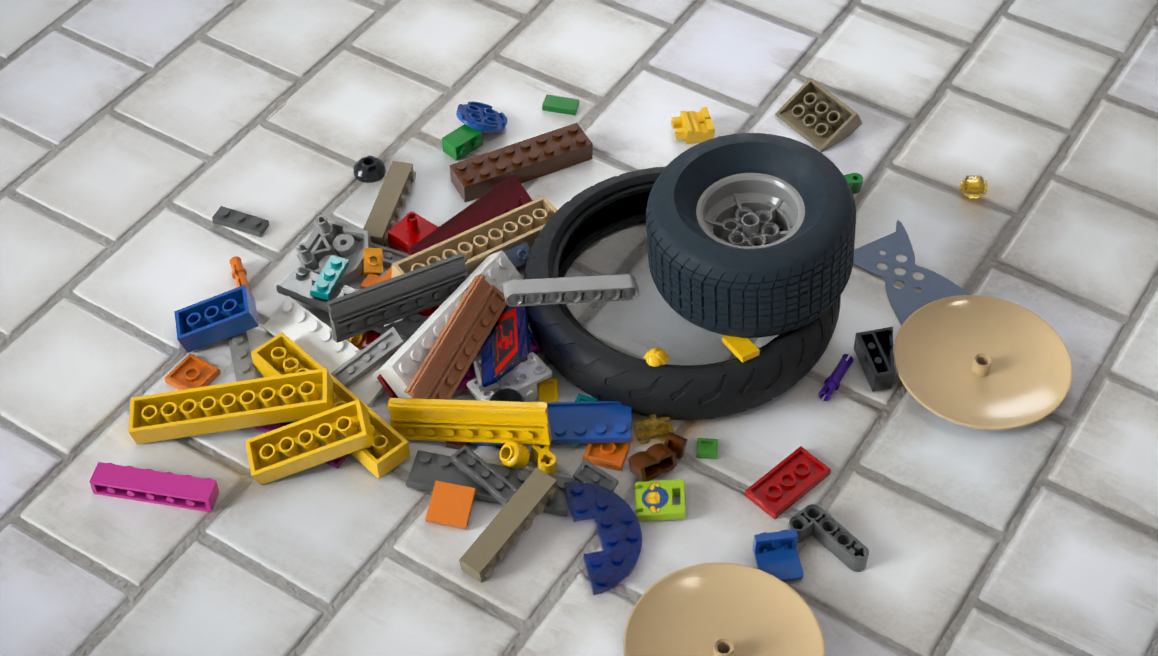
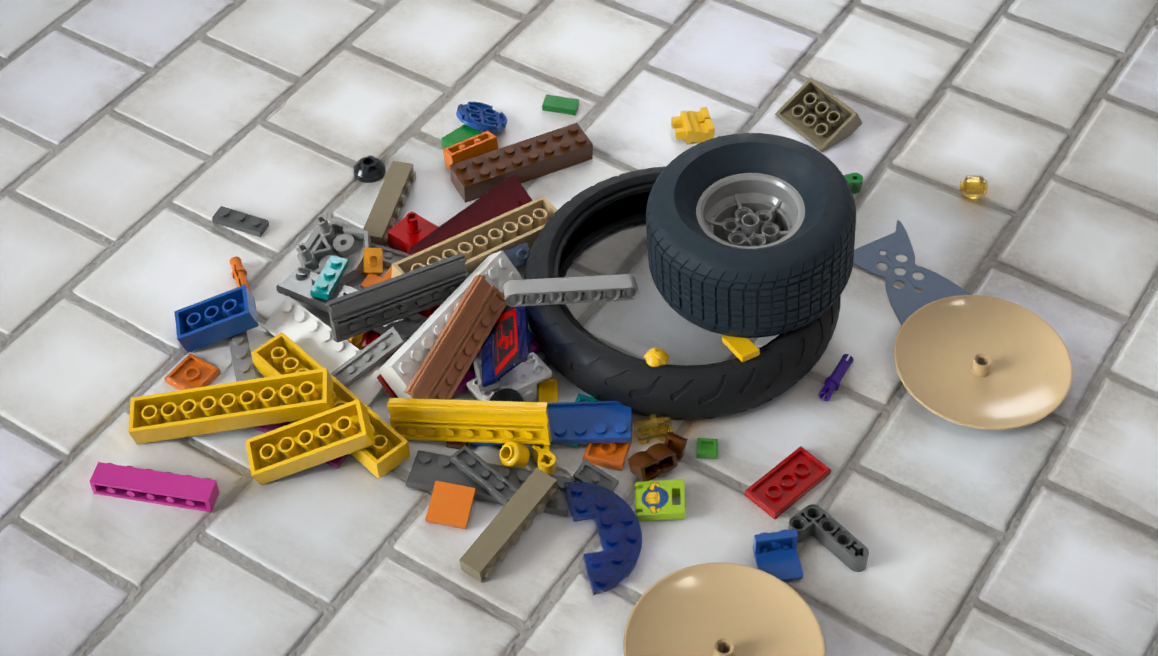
black wedge [853,327,894,392] -> none
none -> orange brick [443,131,498,170]

